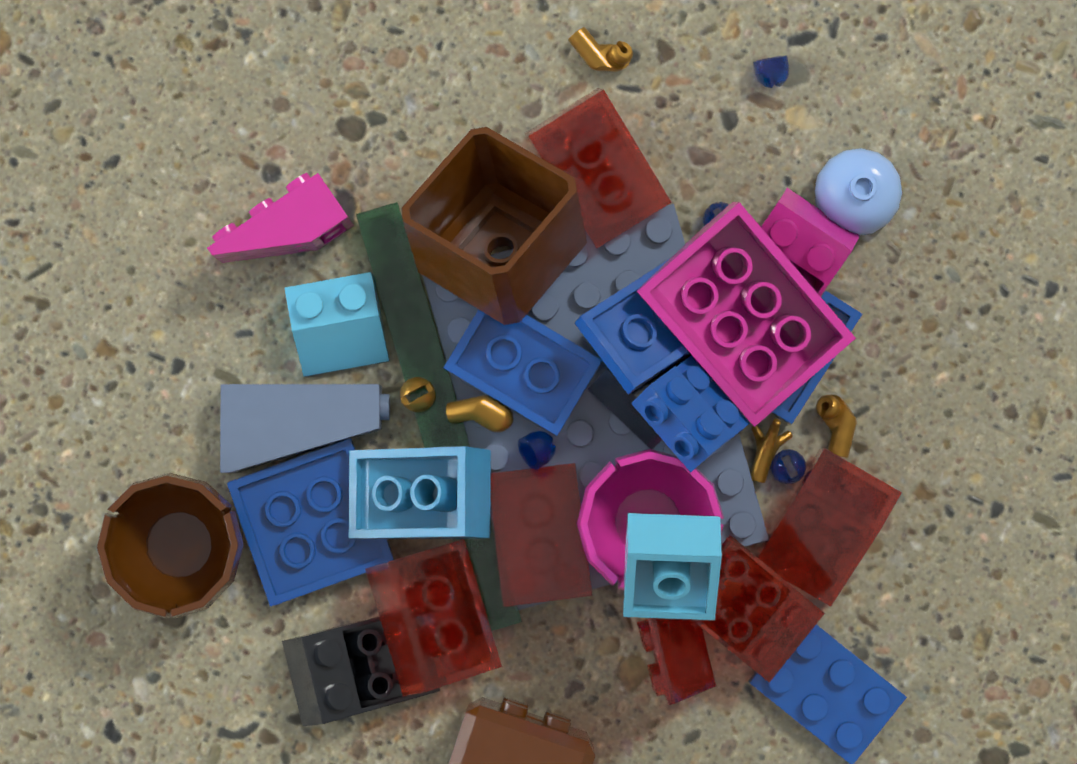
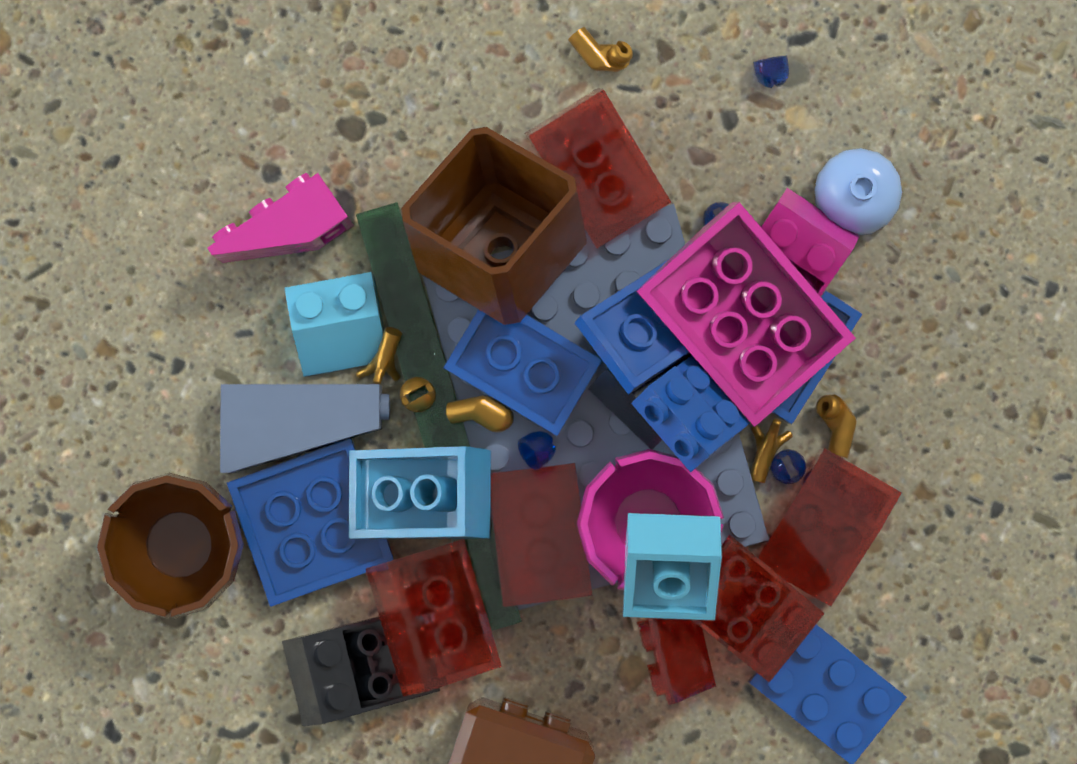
none -> pearl gold bar [356,327,402,384]

